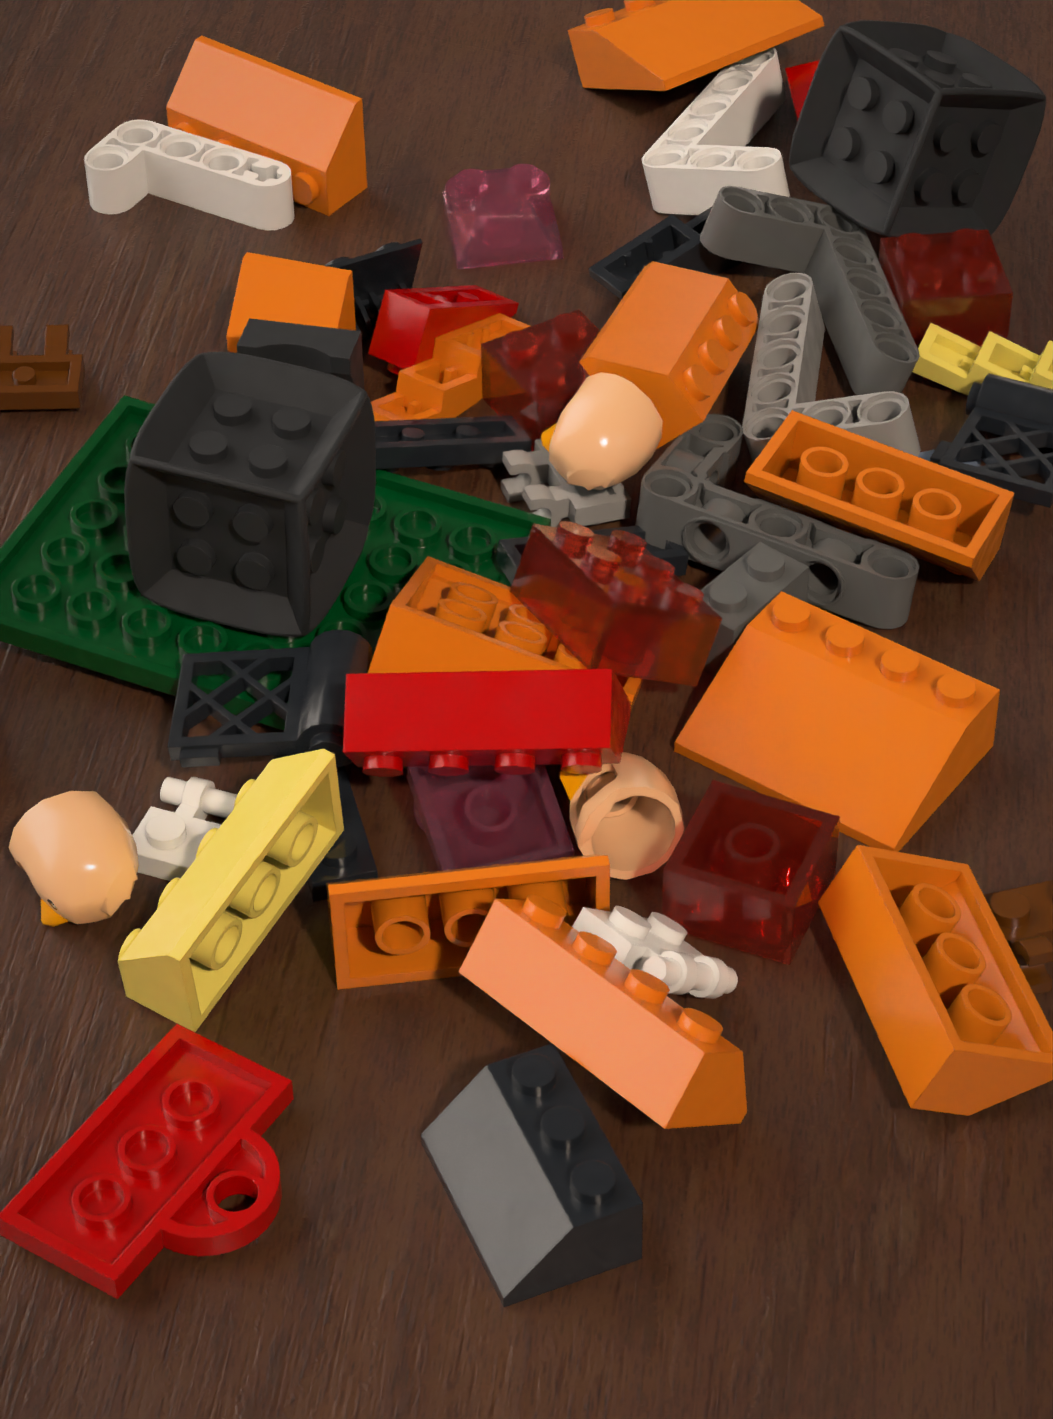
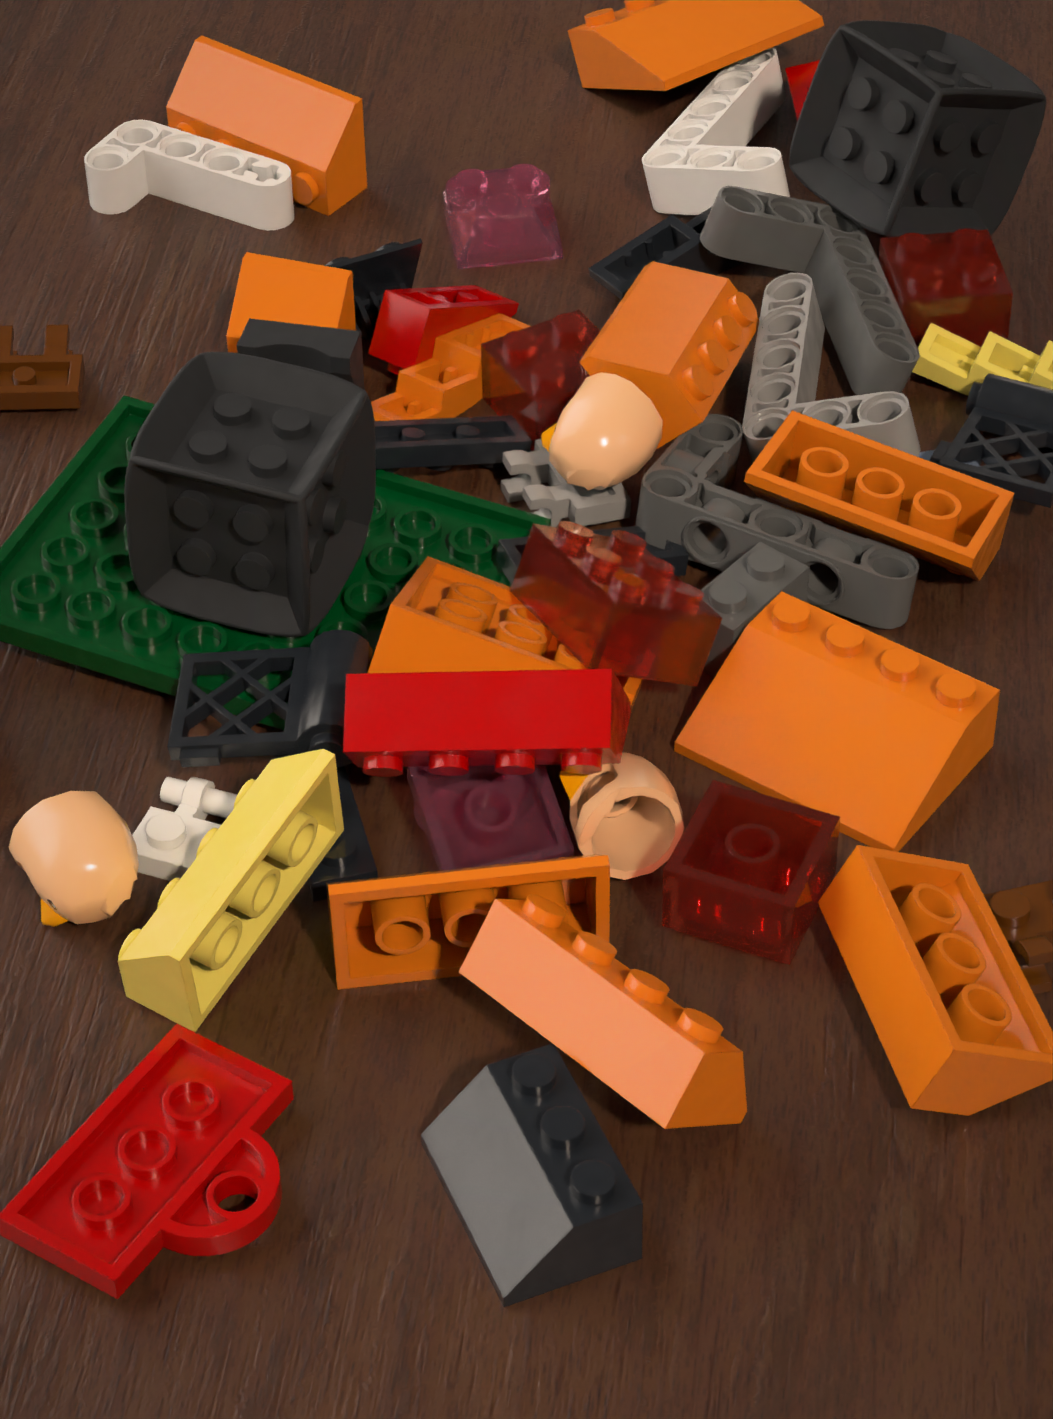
white plate [572,906,738,999] -> none

